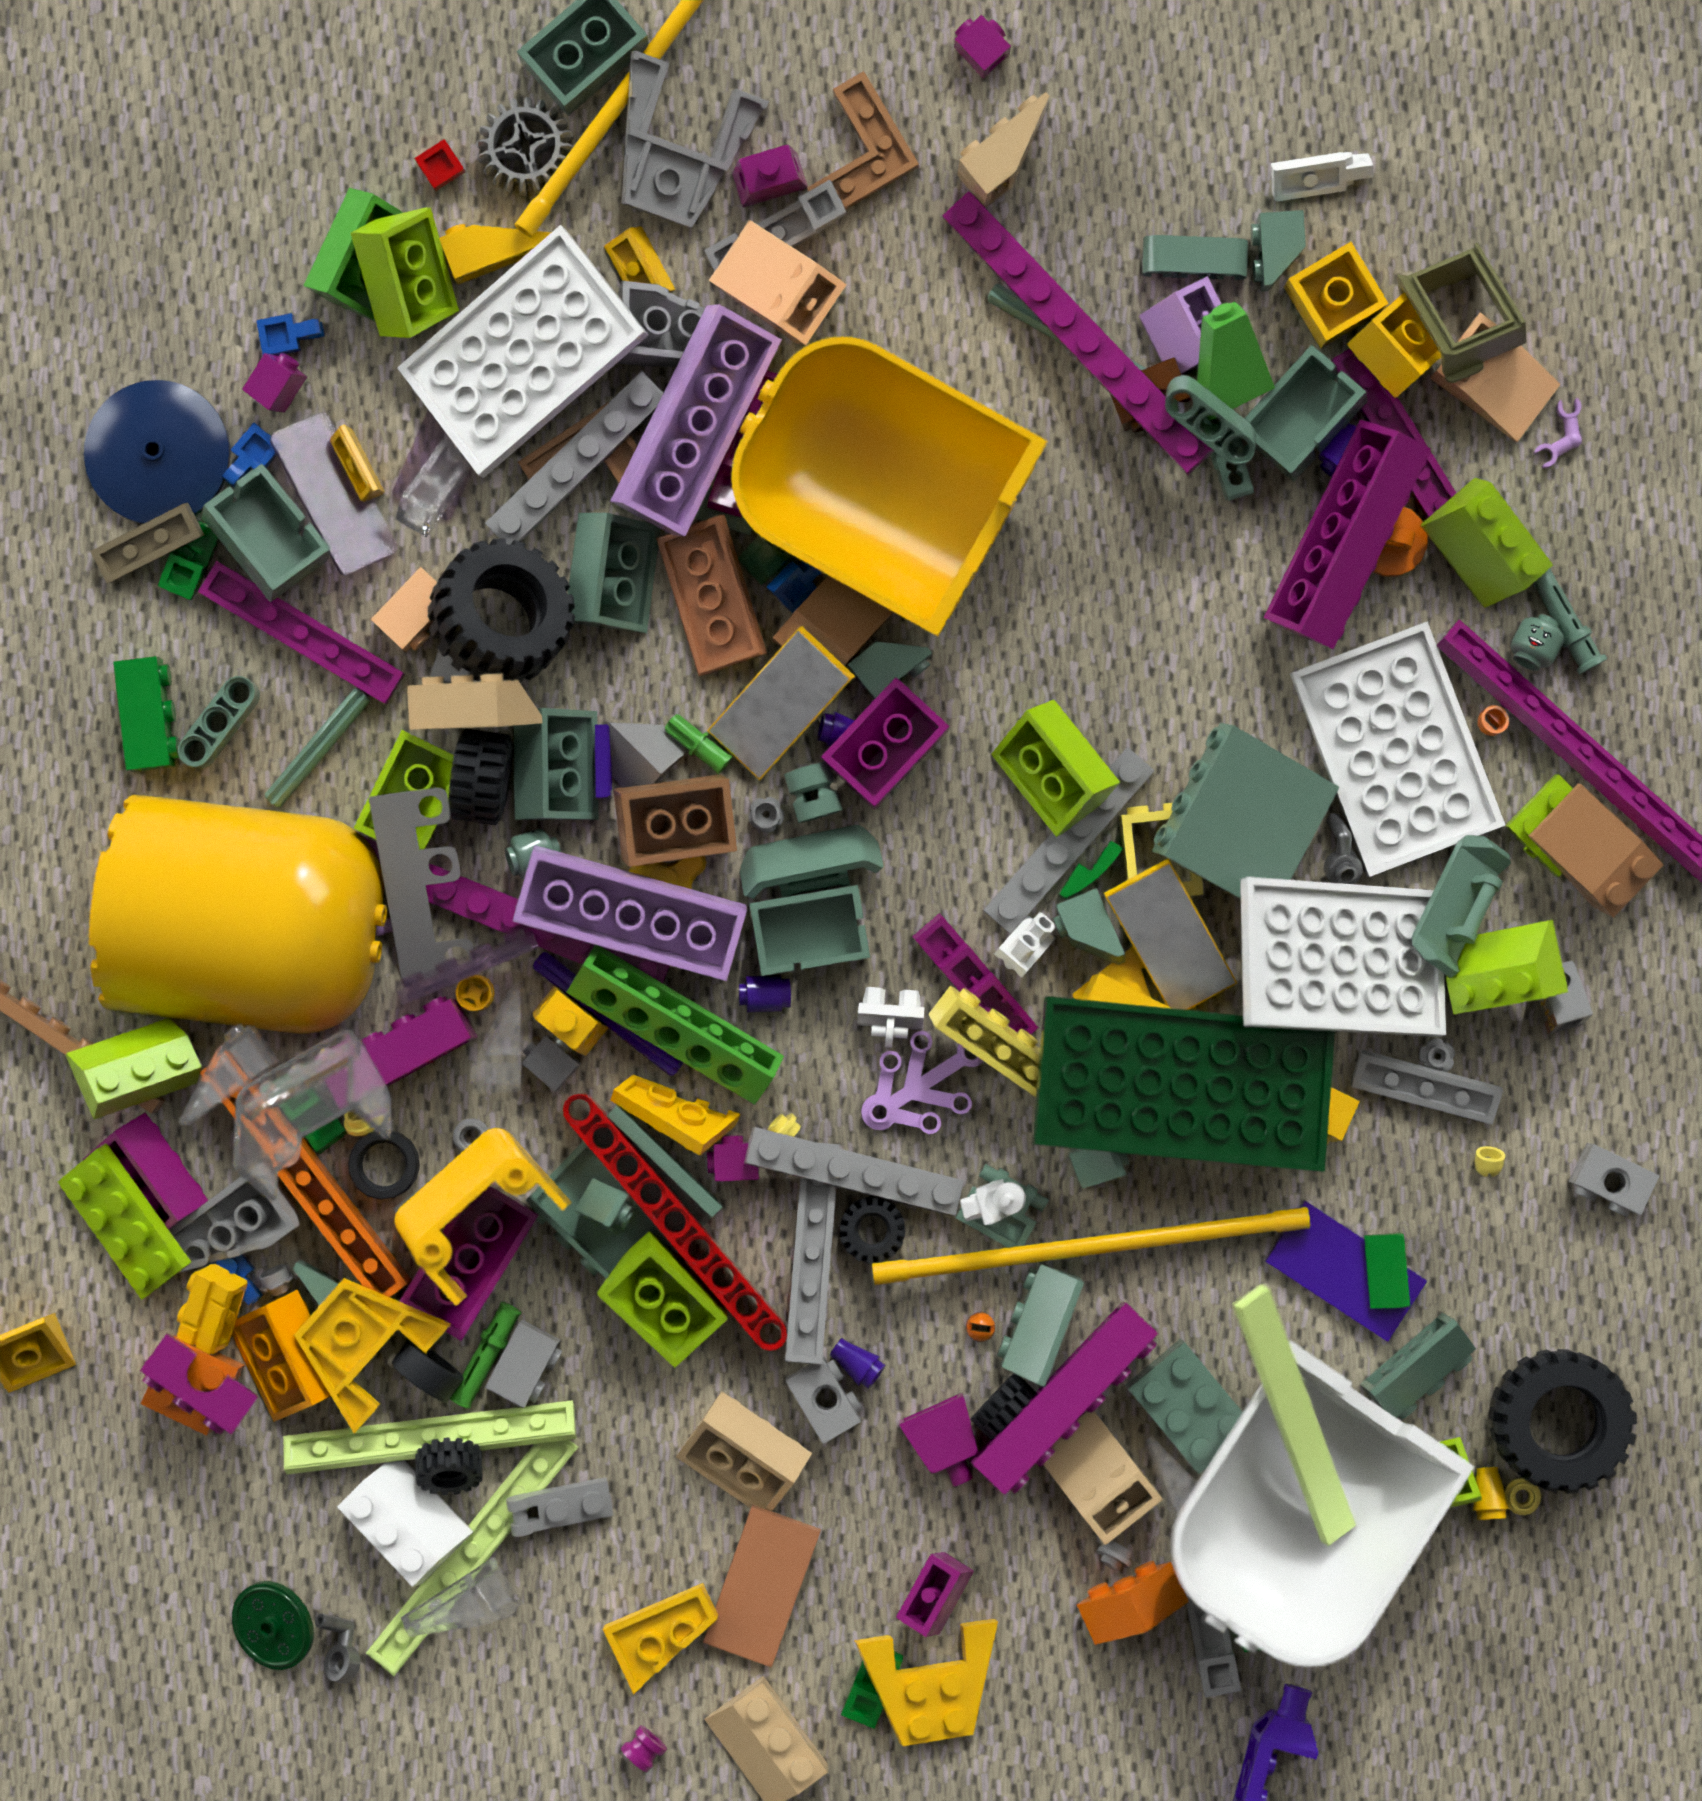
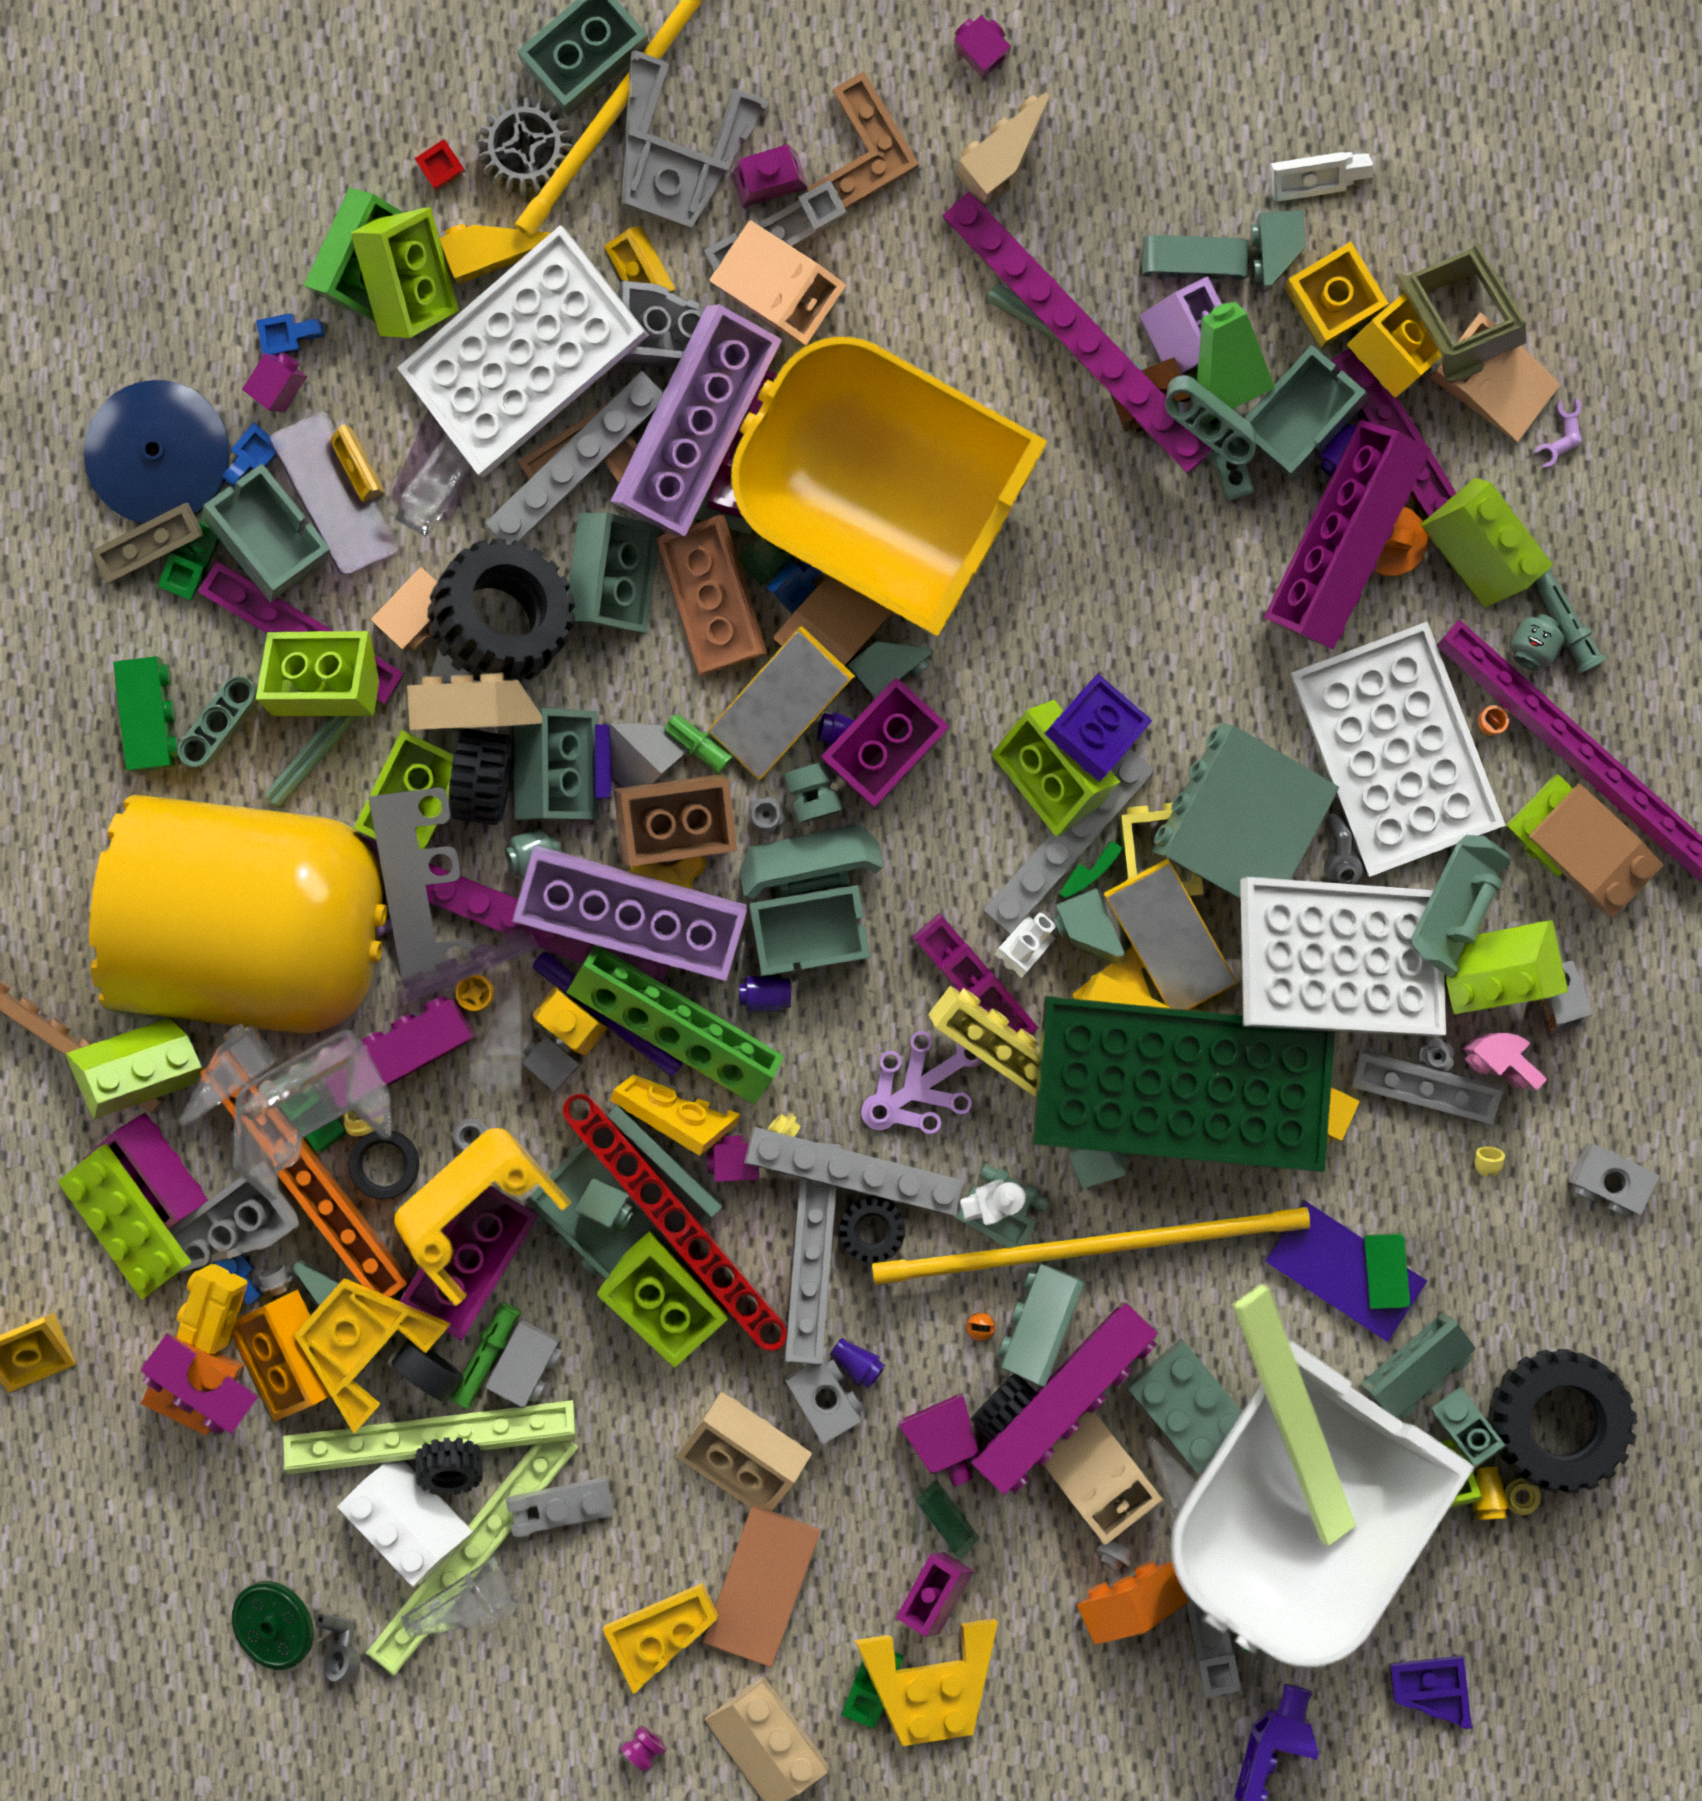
white hips [857,987,925,1048] -> none
none -> lime slope [256,631,379,716]
none -> clear green slope [916,1480,979,1558]
none -> dark purple plate [1044,673,1152,782]
none -> dark purple wing [1389,1655,1472,1729]
none -> sand green slope [1431,1387,1506,1468]
none -> bright pink brick [1462,1032,1547,1090]

